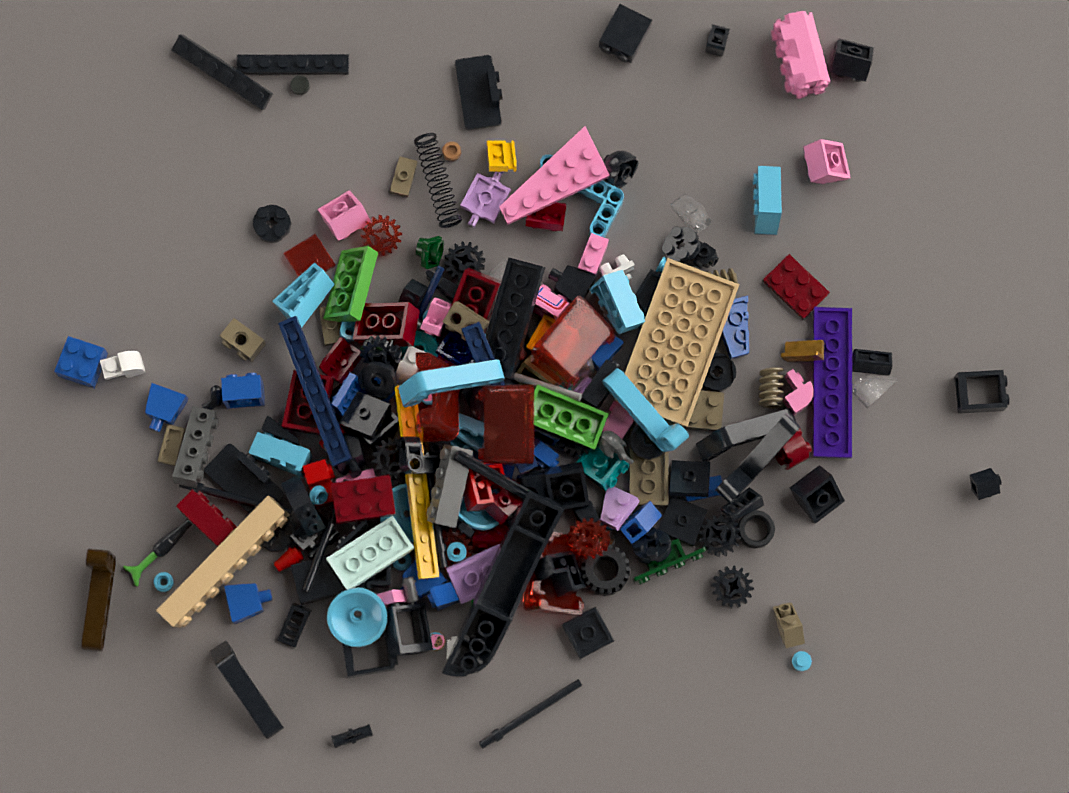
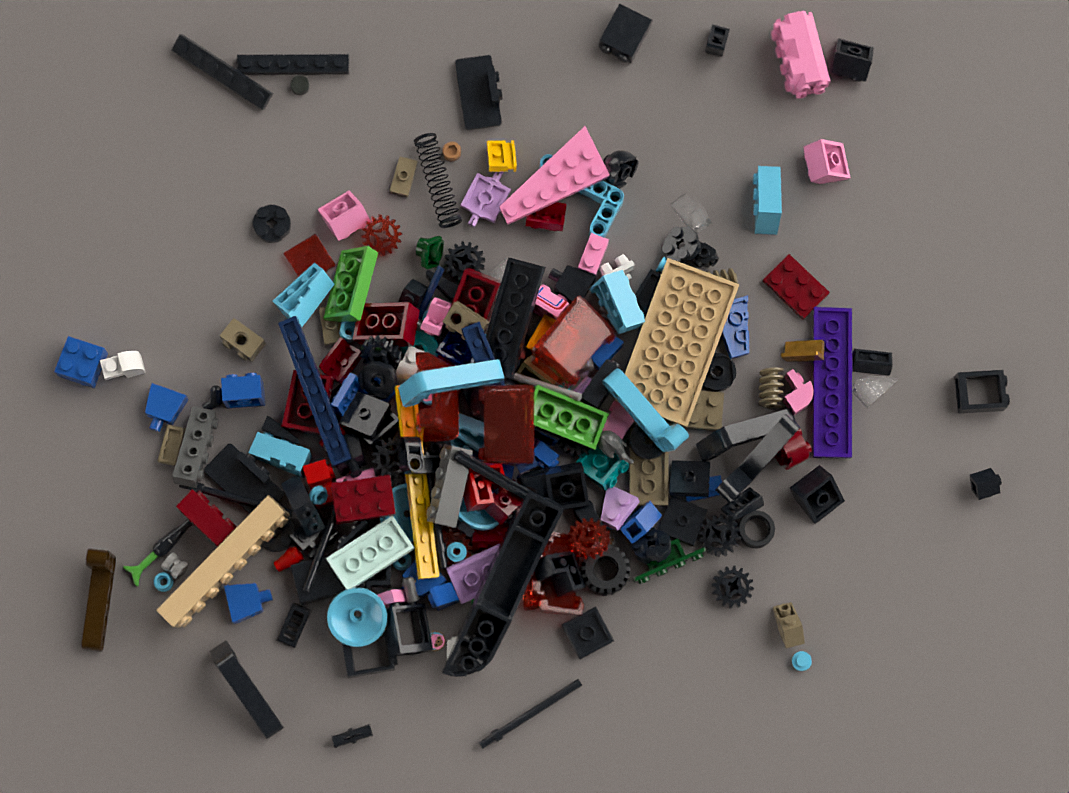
none -> light grey wheel [161,552,189,580]

